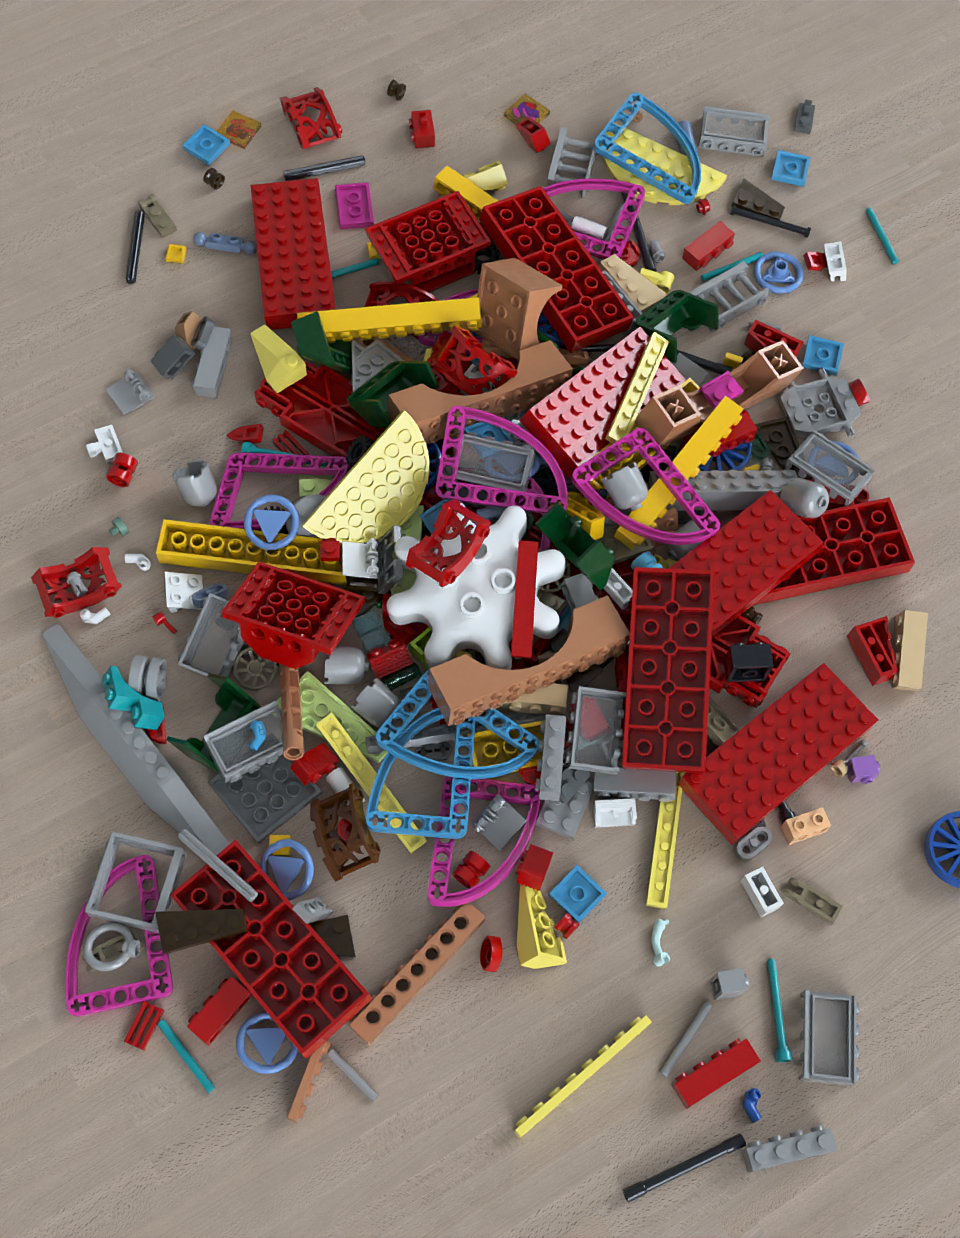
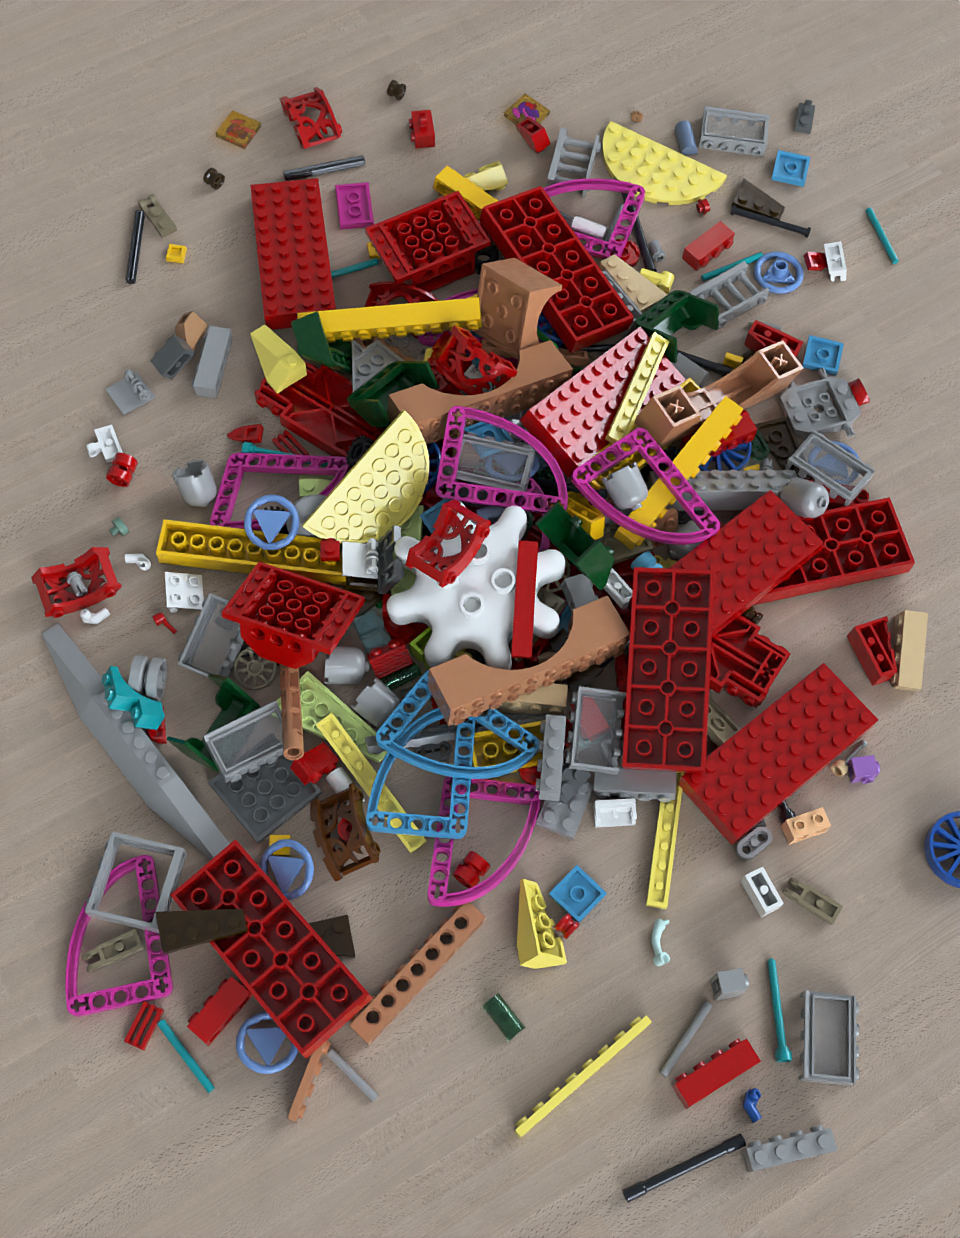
light grey piece [83,922,140,971] -> none
light grey axle [178,829,258,902] -> none
dark azure plate [182,124,230,165] -> none
dark grey beam [191,316,214,351] -> none
sand blue plate [192,583,228,608] -> none
sand blue plate [193,232,257,255] -> none
dark azure arm [248,720,266,751] -> none
light grey hinge [293,897,333,924] -> none
light grey hinge [472,794,527,851] -> none
red hat [480,936,503,972] -> none
red brick [515,844,554,891] -> none
dark azure beam [594,92,701,204] -> none
dark pink plate [699,371,744,410] -> none
black brick [723,642,773,682] -> none
none -> clear green brick [483,993,526,1042]

